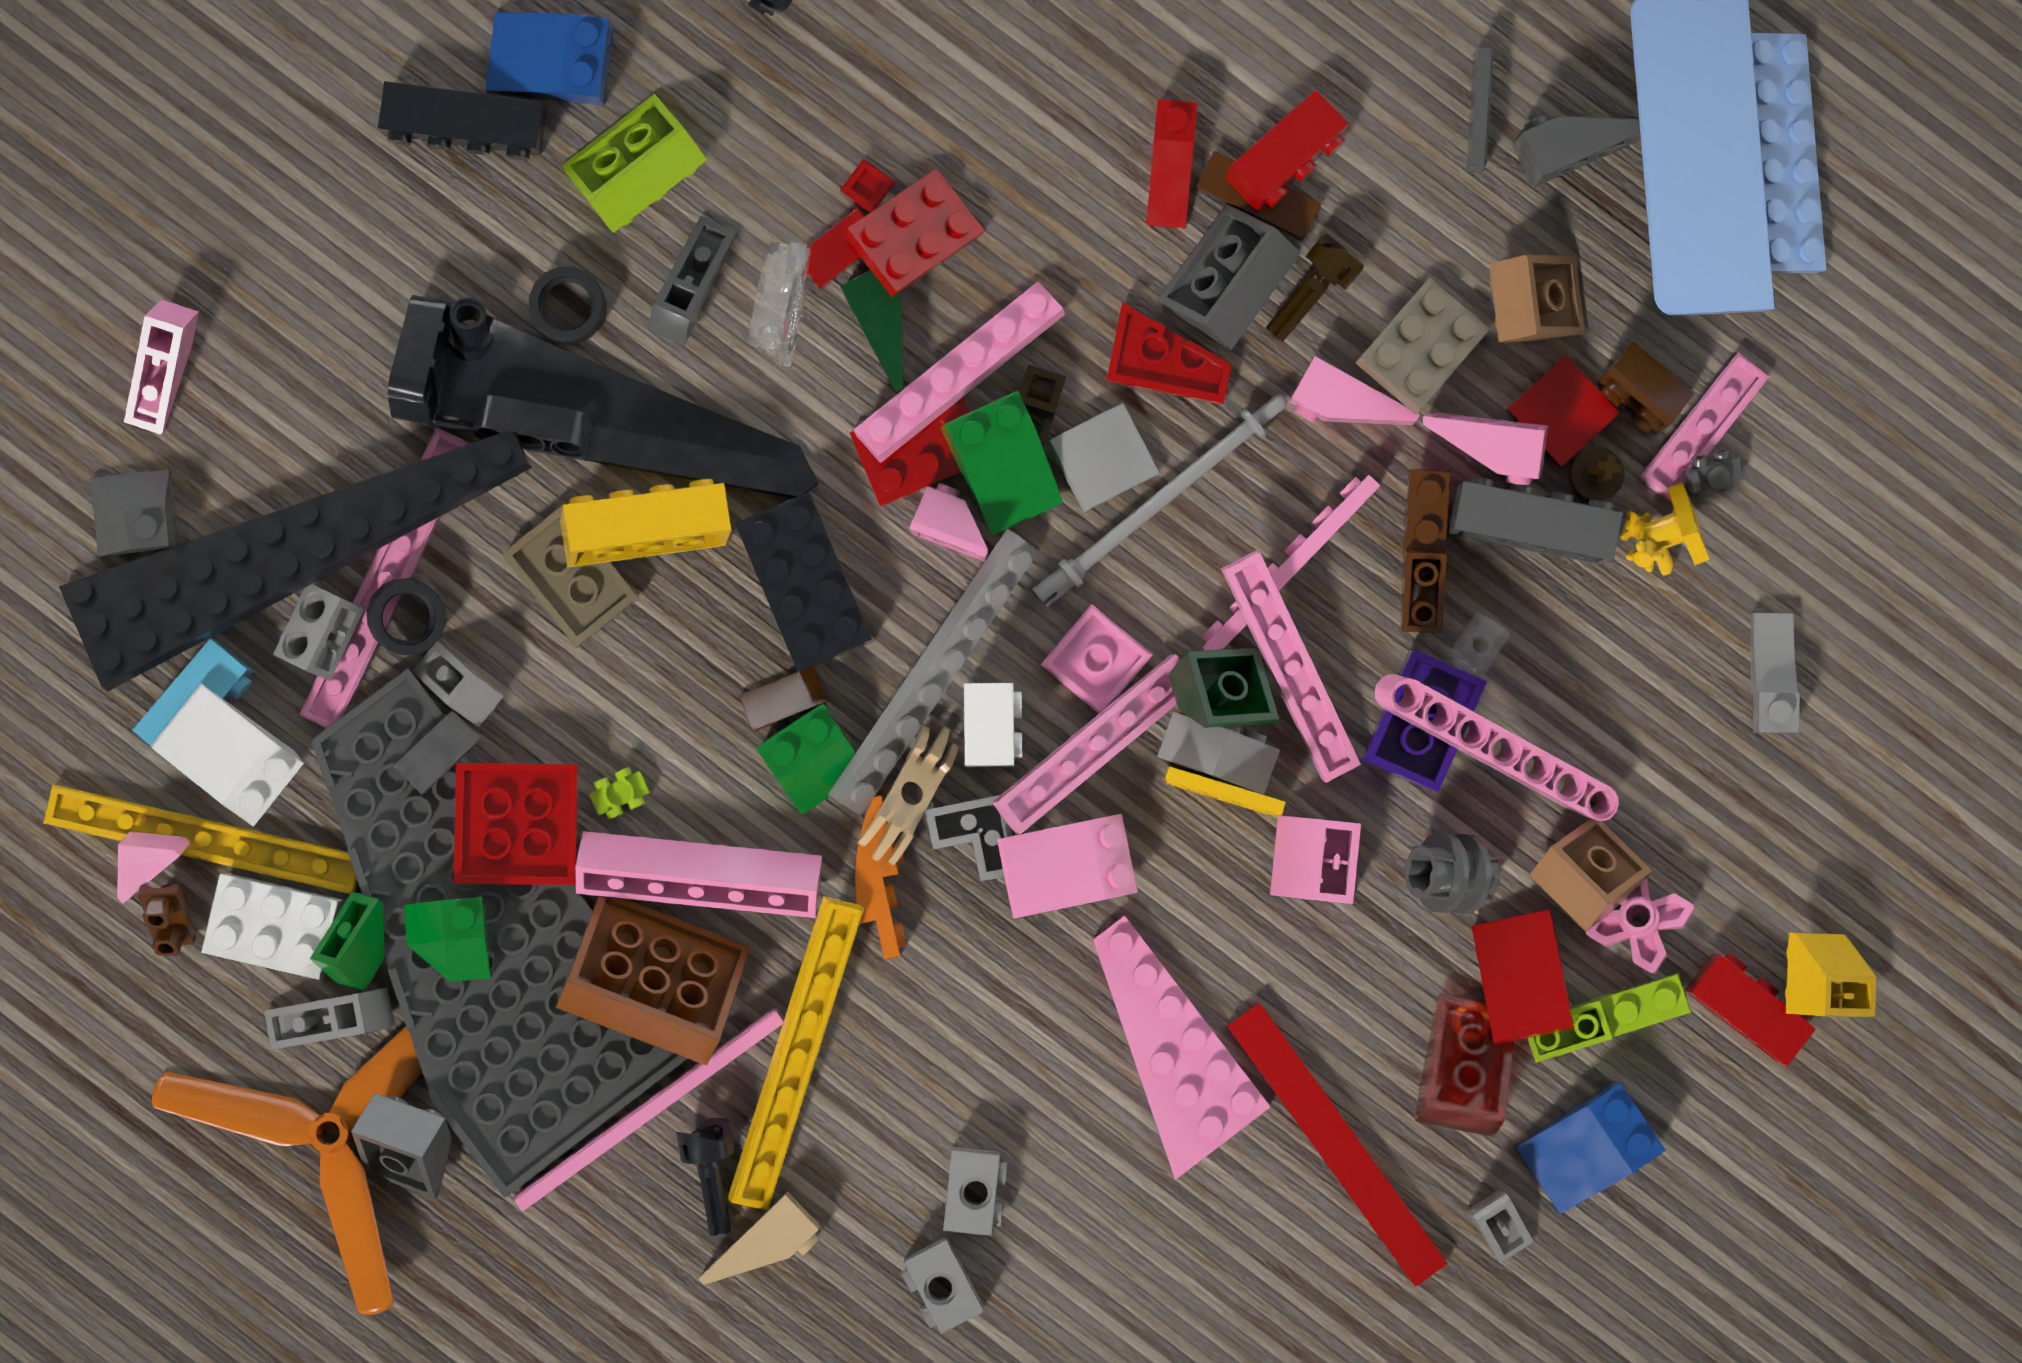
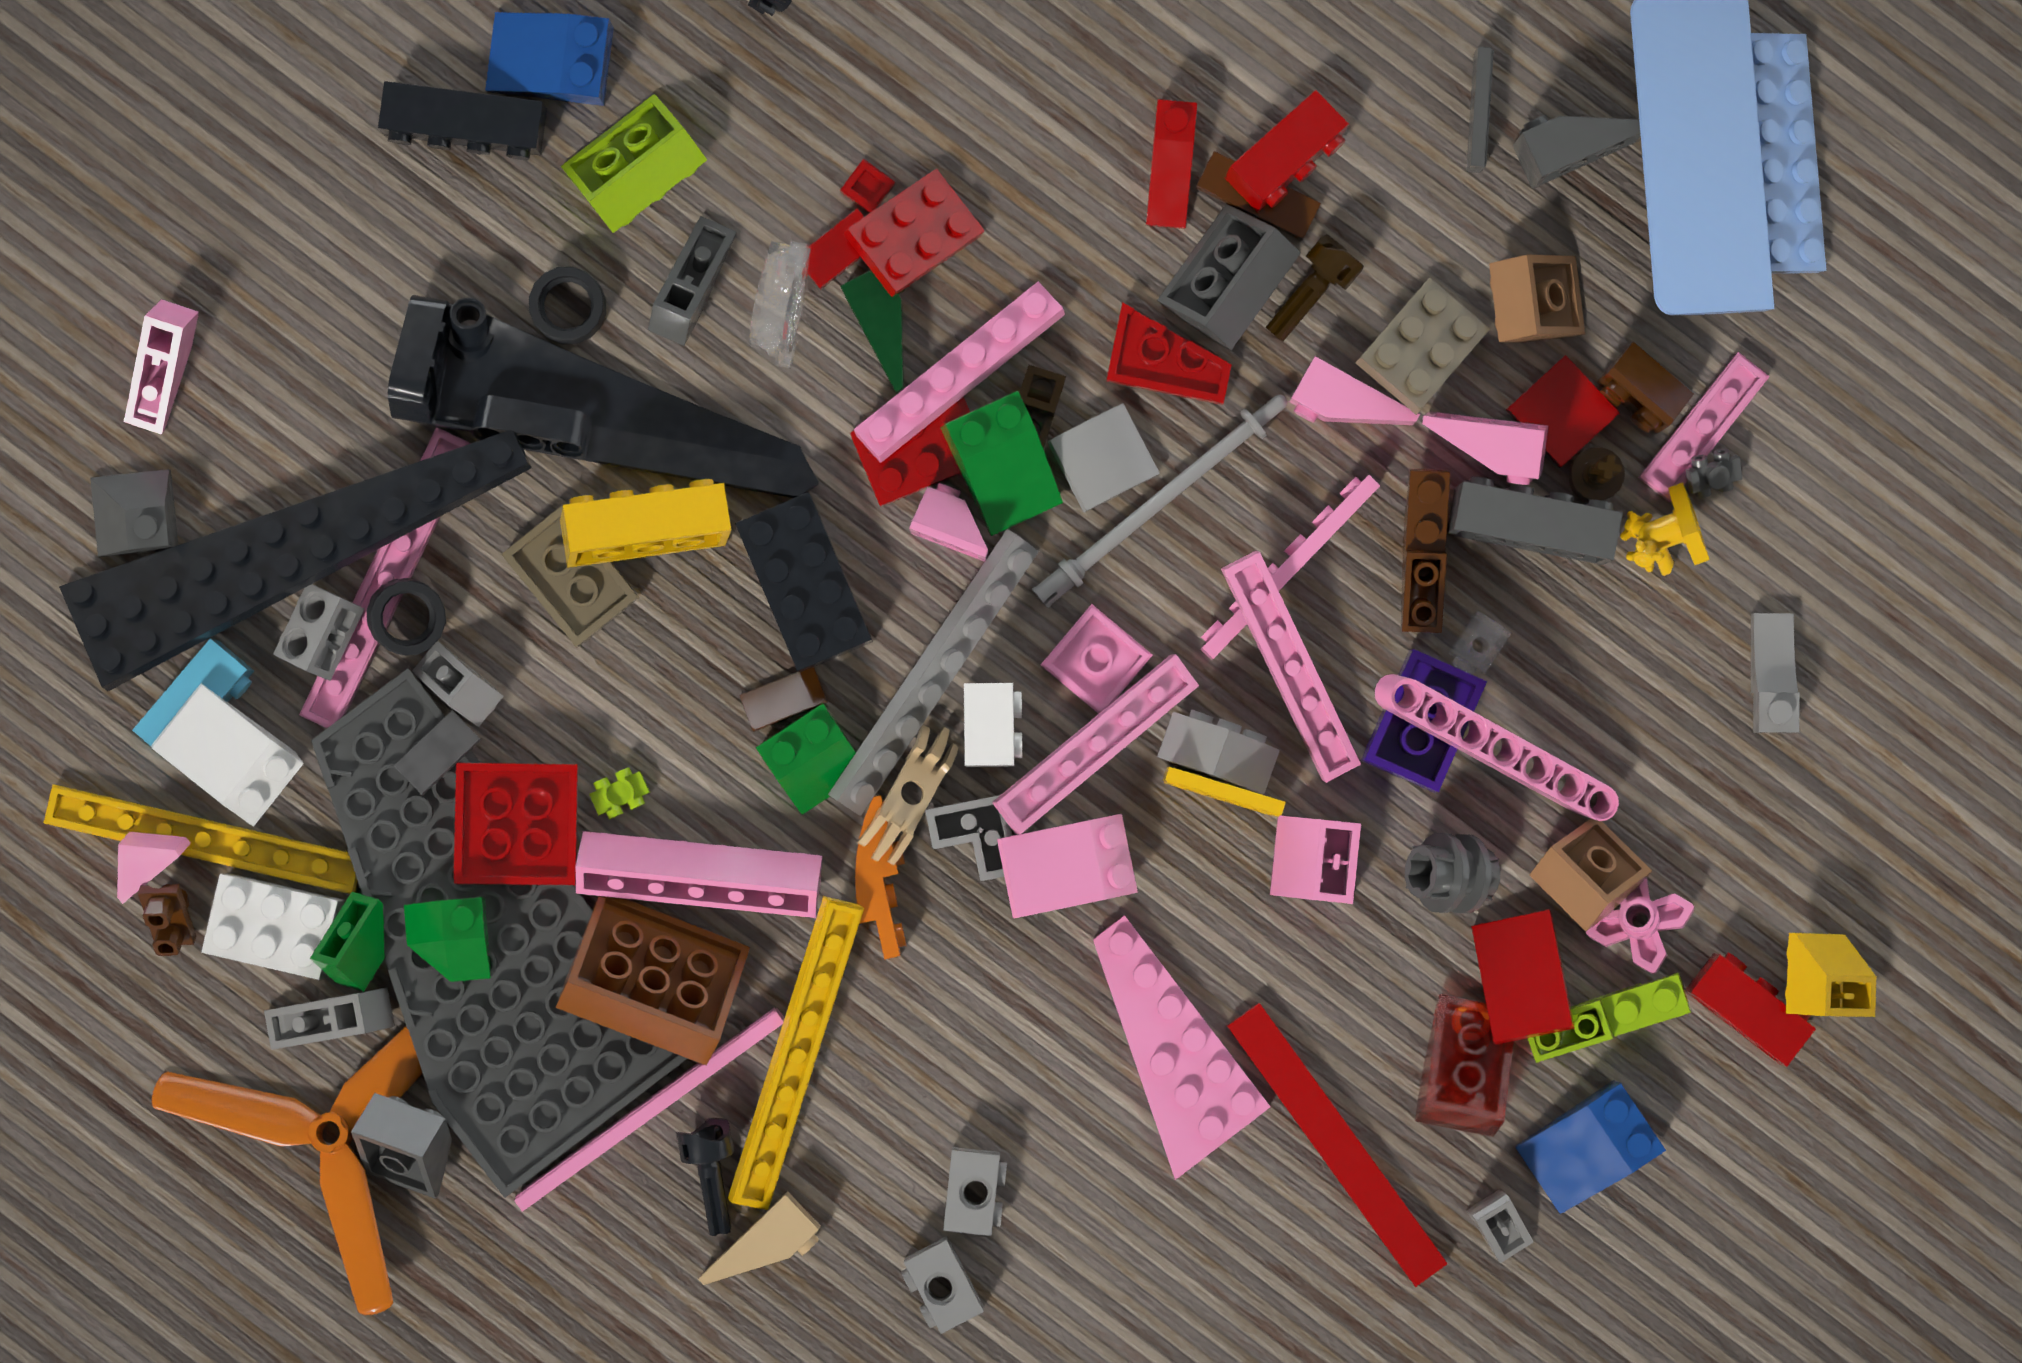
dark green slope [1168,647,1279,728] -> none

